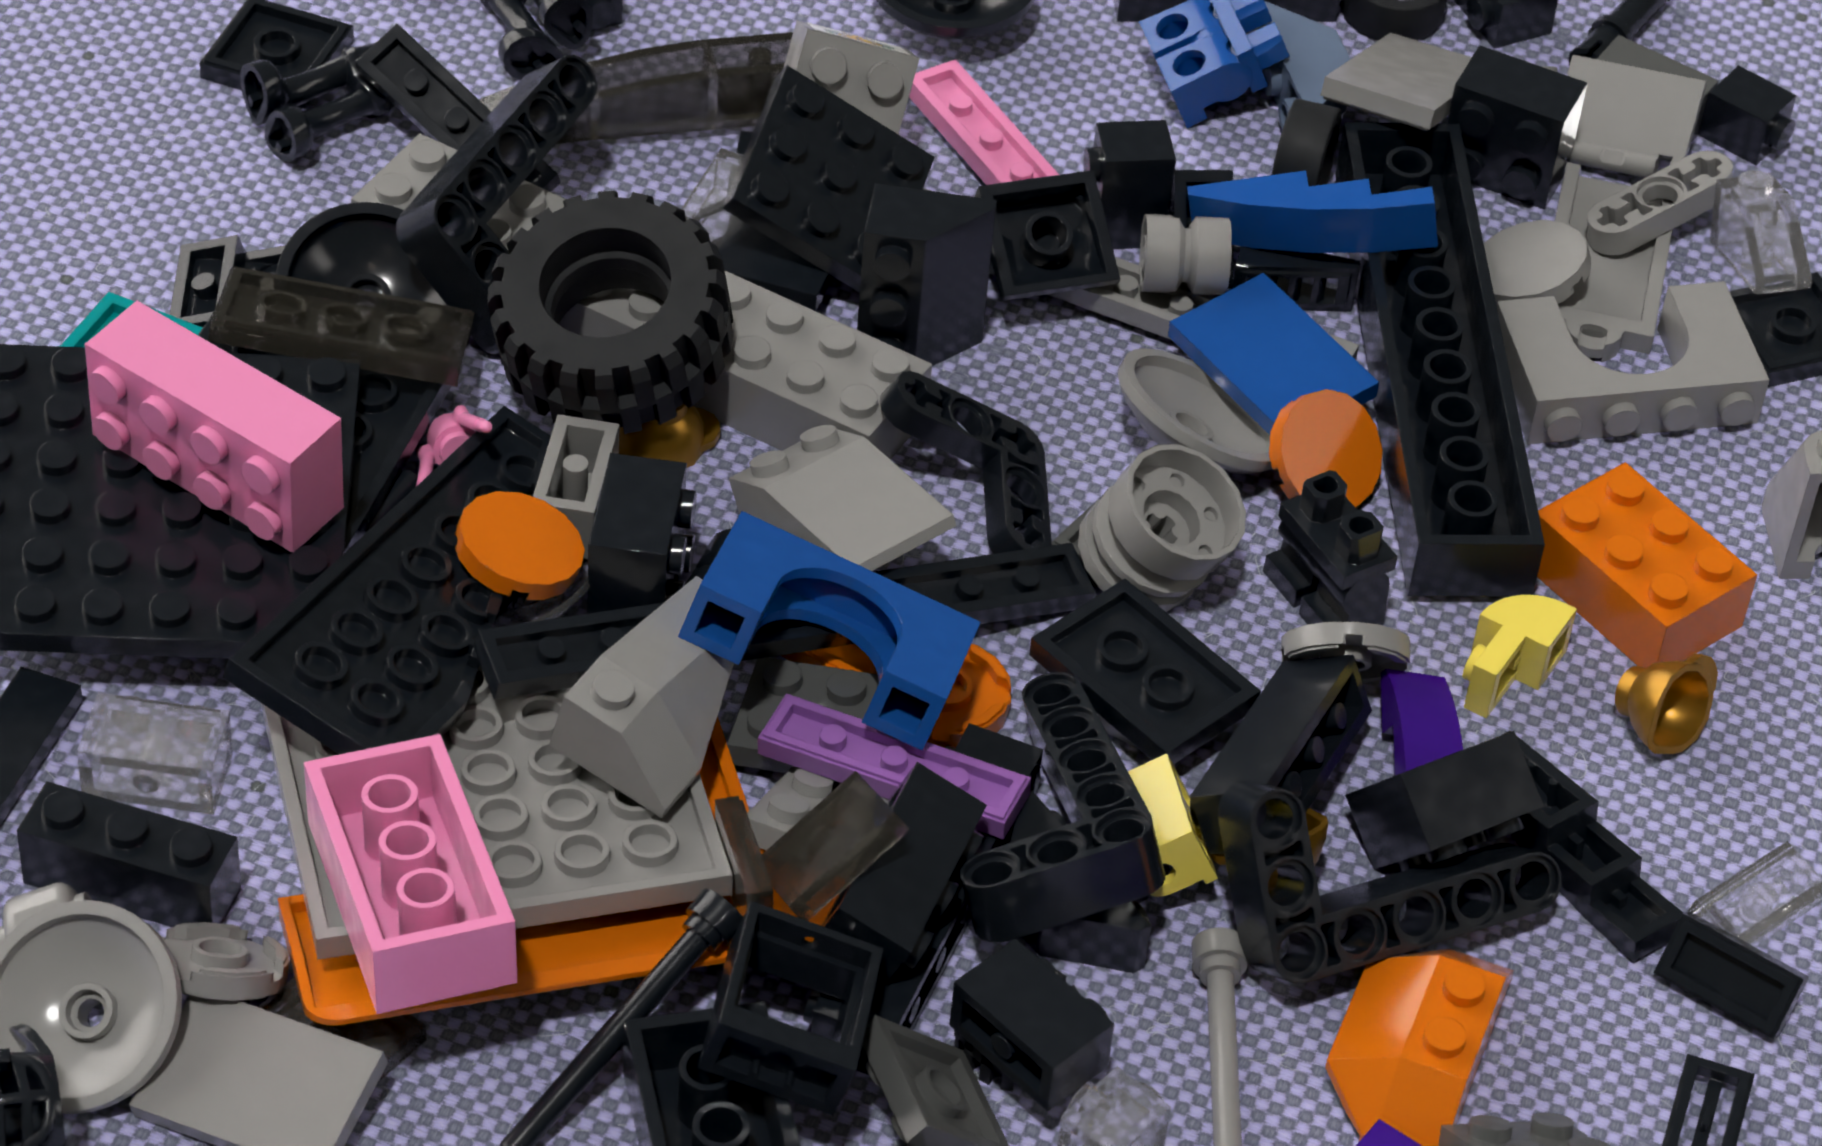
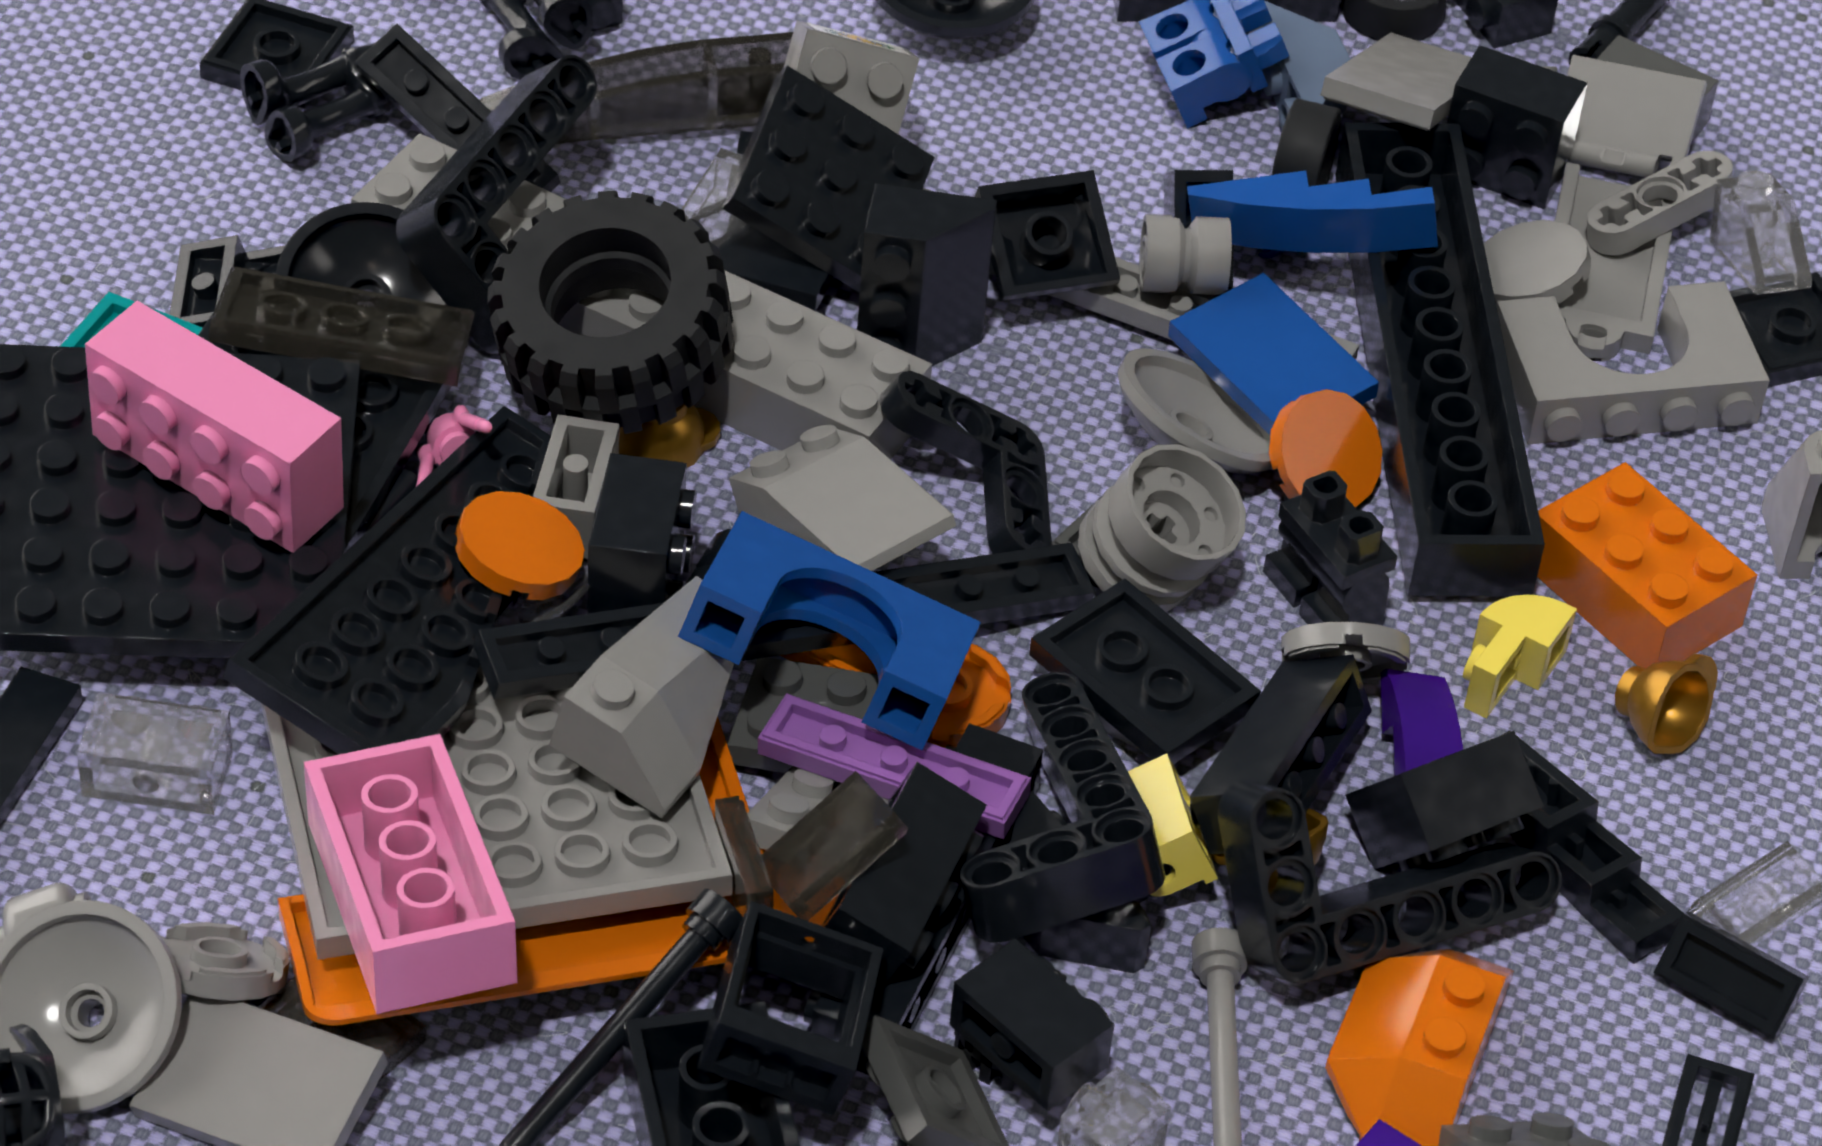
black brick [17,781,241,927] -> none
bright pink plate [909,59,1059,185] -> none
black brick [1083,120,1176,249] -> none
black slope [1232,246,1361,312] -> none
black brick [1698,65,1797,165] -> none

